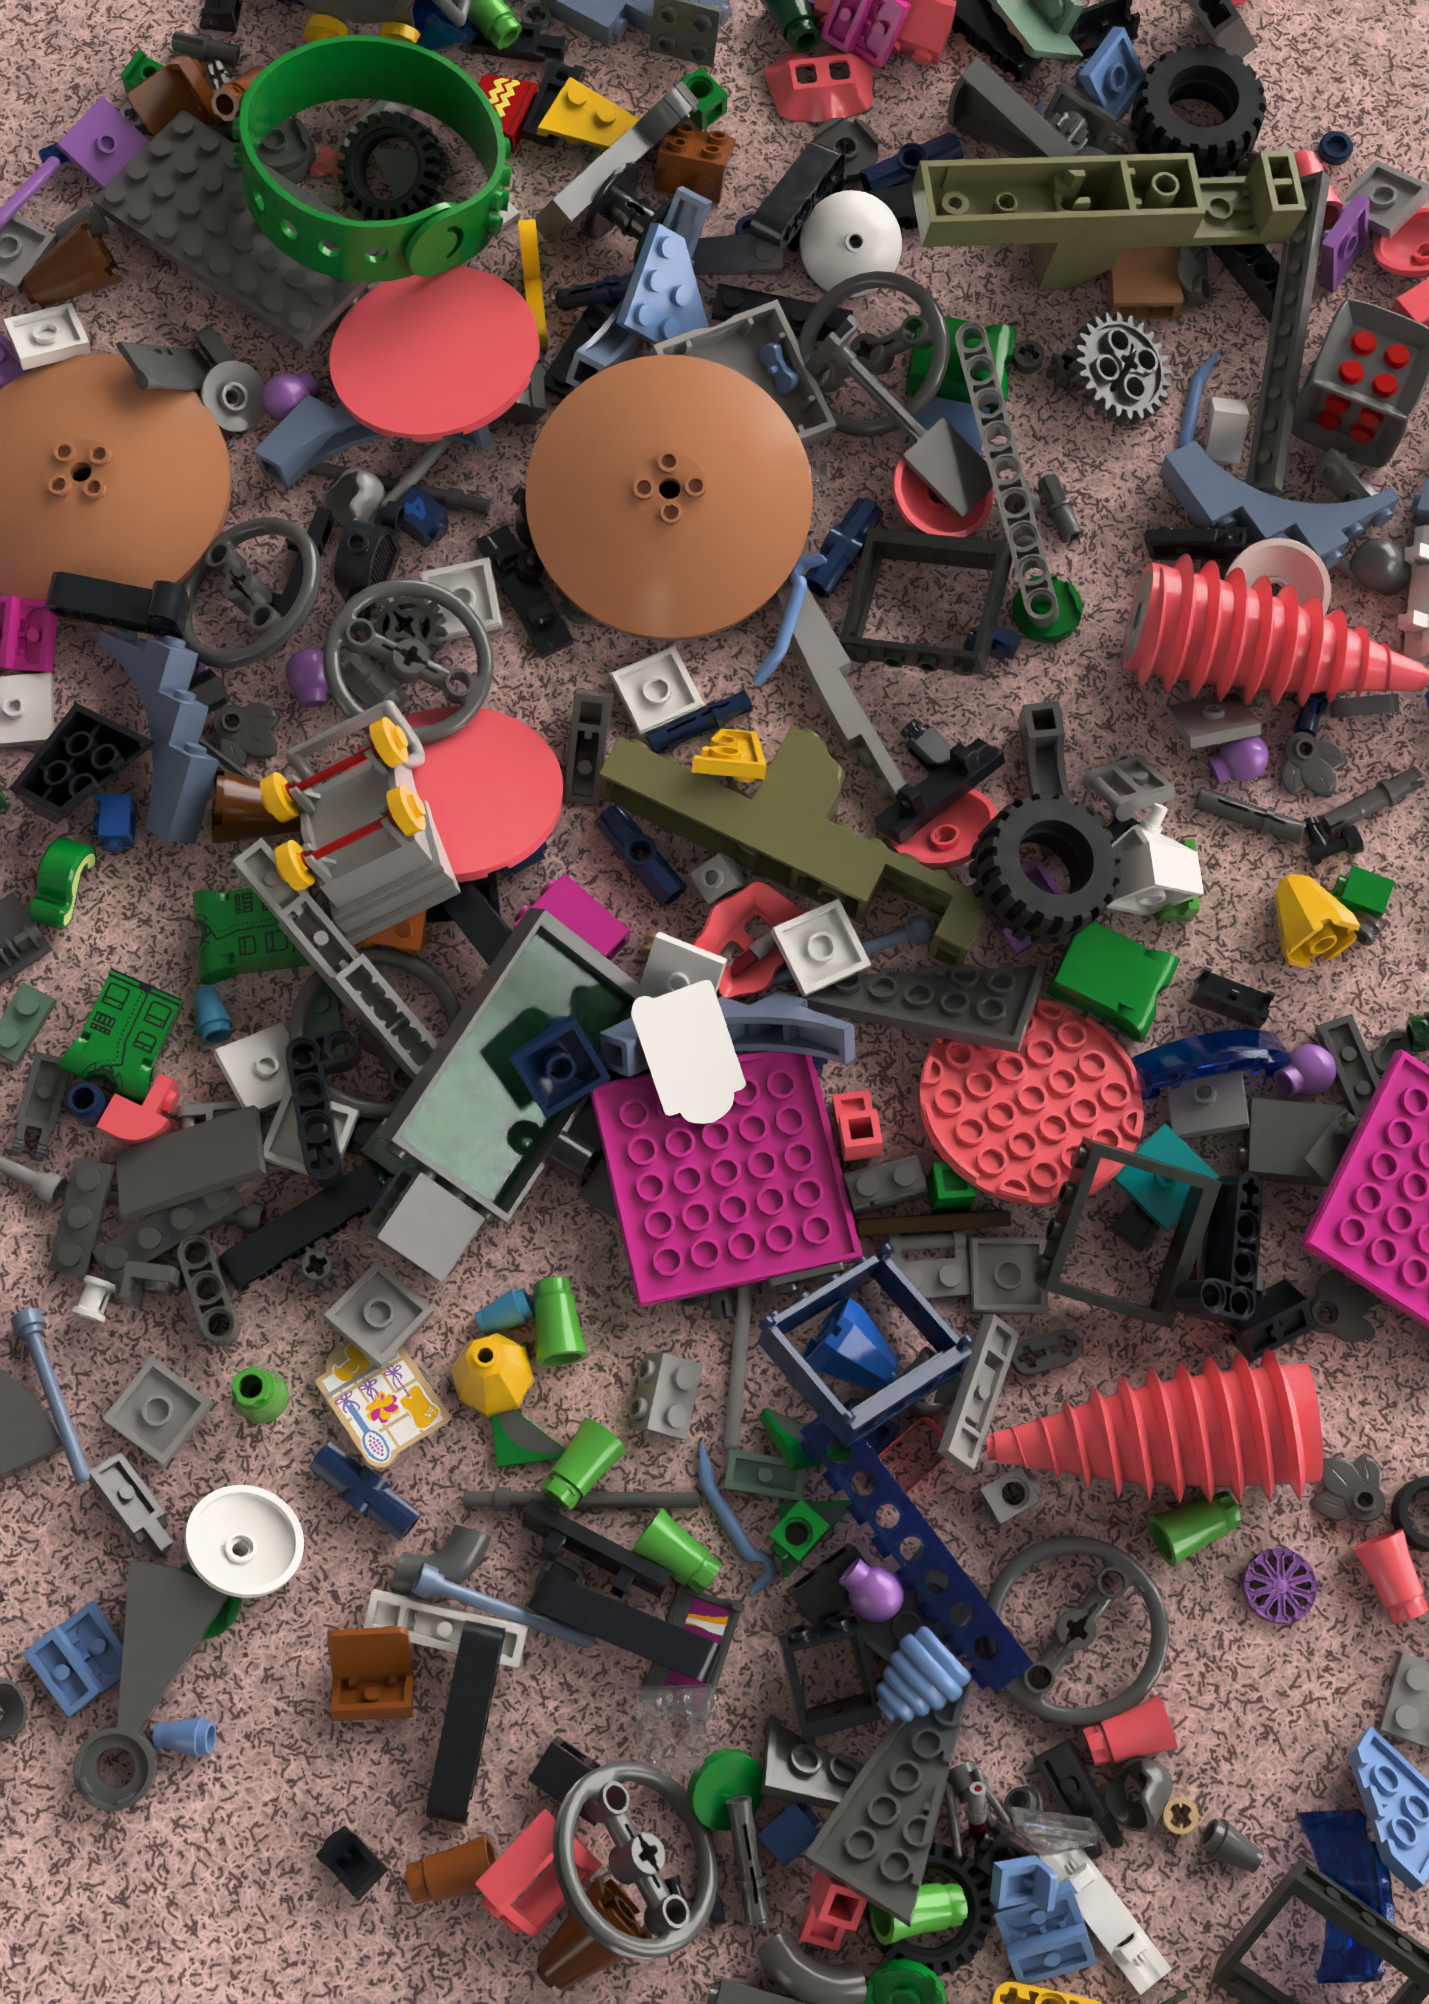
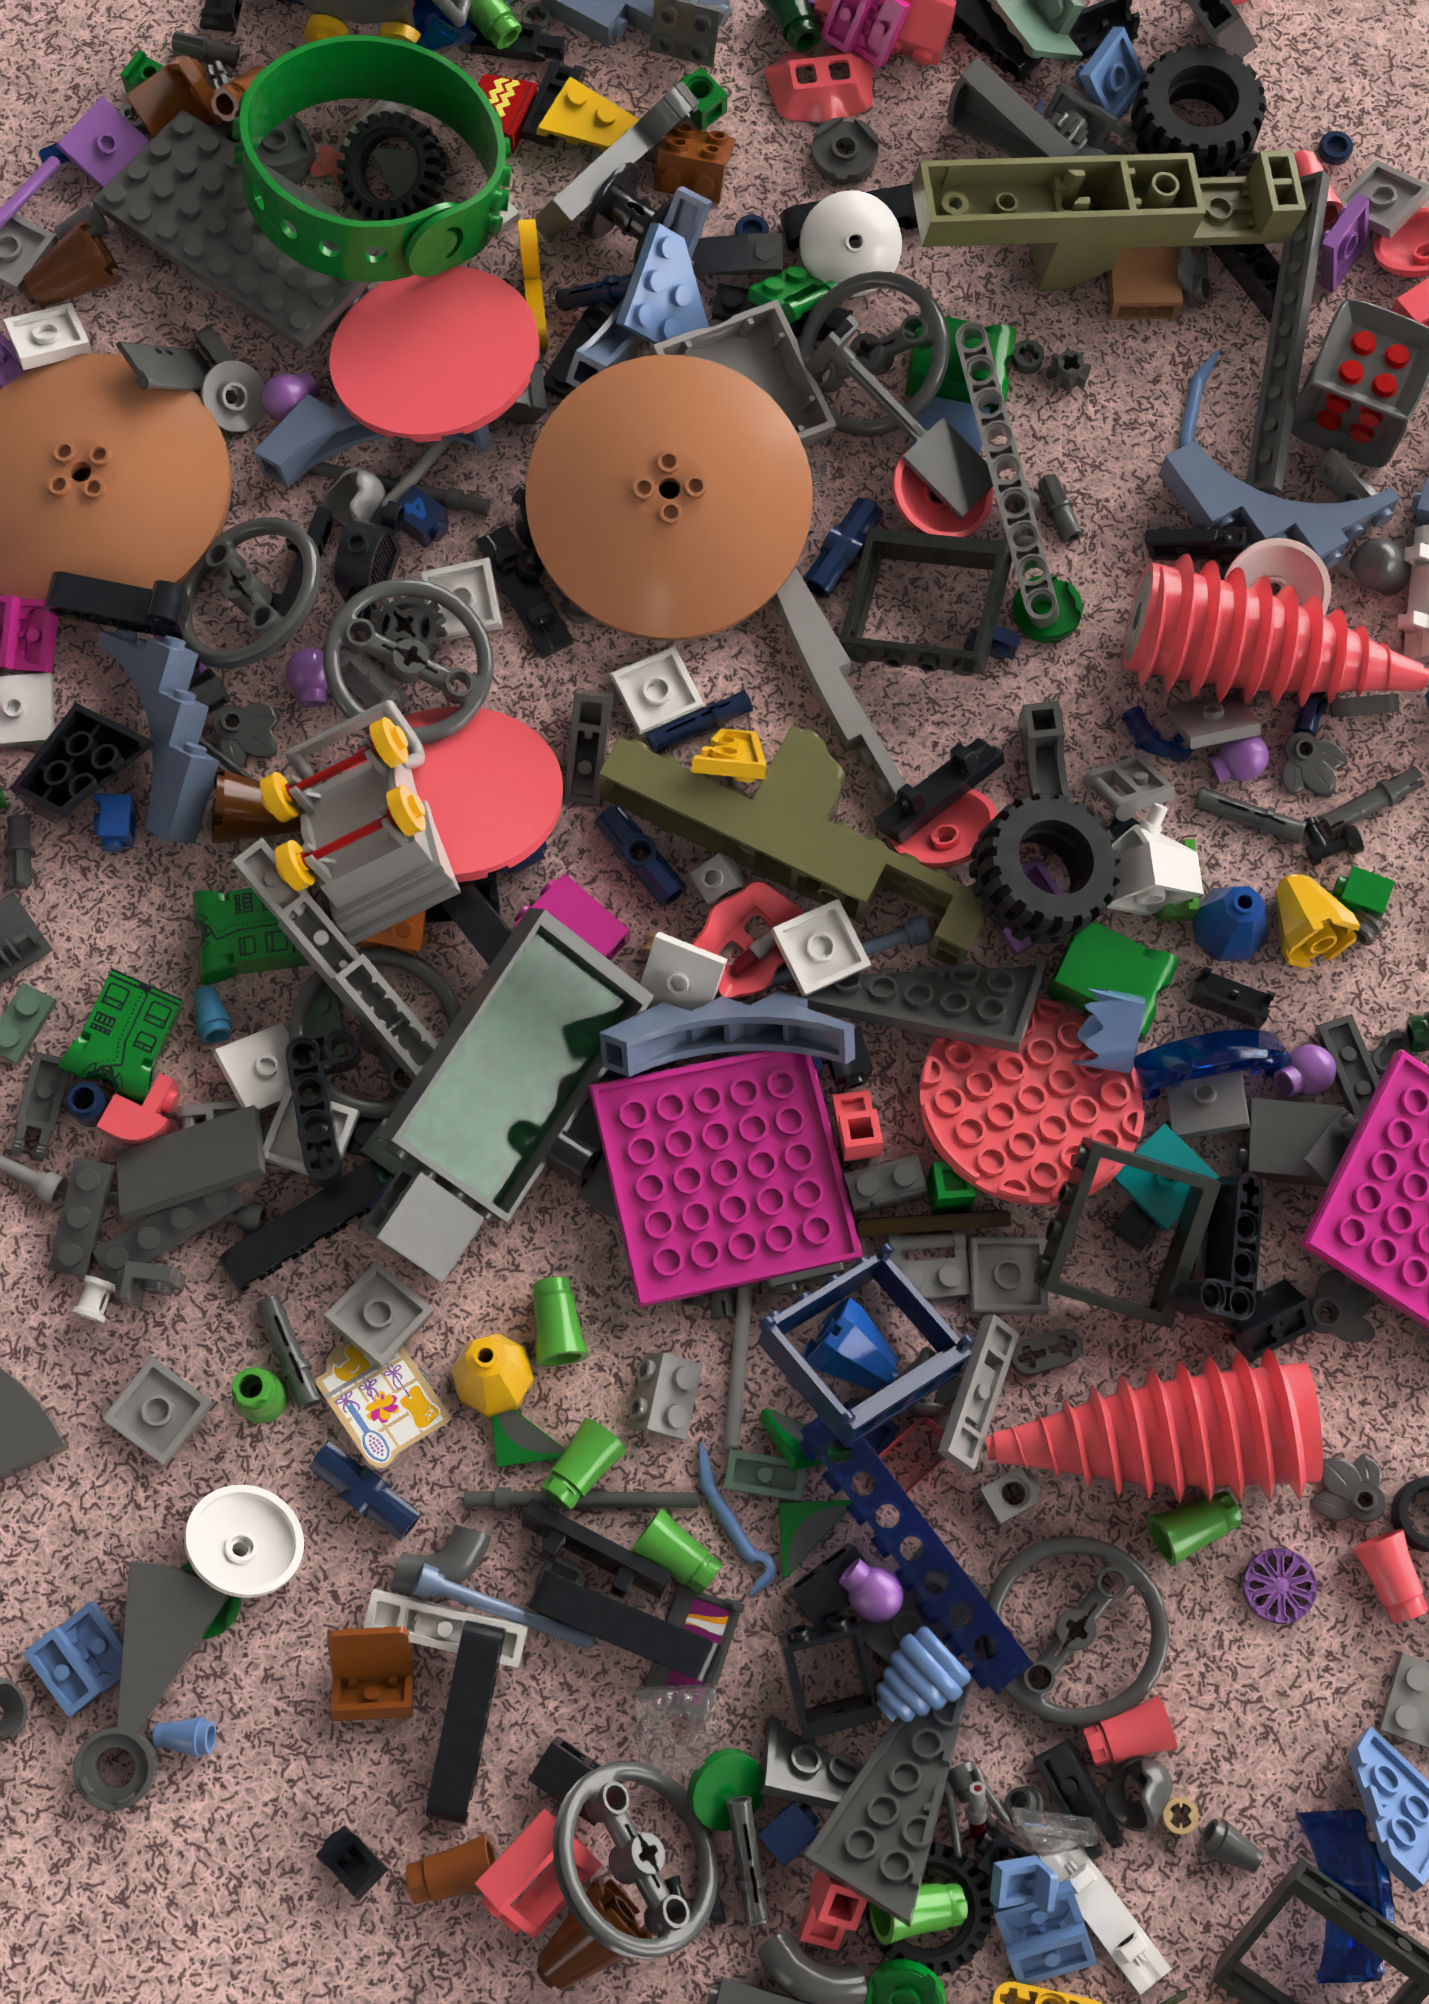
sand blue piece [10,1308,90,1483] -> none
green animal [28,837,97,930] -> none
hinge [88,1452,173,1559] -> none
dark grey beam [177,1235,241,1347] -> none
dark grey gear [294,1244,343,1293] -> none
dark azure cone [475,1288,535,1334] -> none
dark blue slope [508,1014,611,1119] -> none
white sticker [631,980,746,1124] -> none
black beam [749,140,846,249] -> none
medium blue piece [752,554,828,687] -> none
medium blue piece [759,342,799,393] -> none
green brick [768,1499,830,1564] -> none
dark blue piece [859,132,963,192] -> none
black arm [900,718,953,772] -> none
dark grey gear [1068,312,1172,425] -> none
white slope [1205,397,1250,465] -> none
none -> dark grey axle [5,814,35,889]
none -> dark grey pin [256,1294,322,1410]
none -> green plate [748,265,837,324]
none -> black brick [827,1026,873,1089]
none -> medium blue piece [1072,989,1146,1074]
none -> clear blue piece [1121,706,1194,763]
none -> blue cone [1192,886,1270,962]

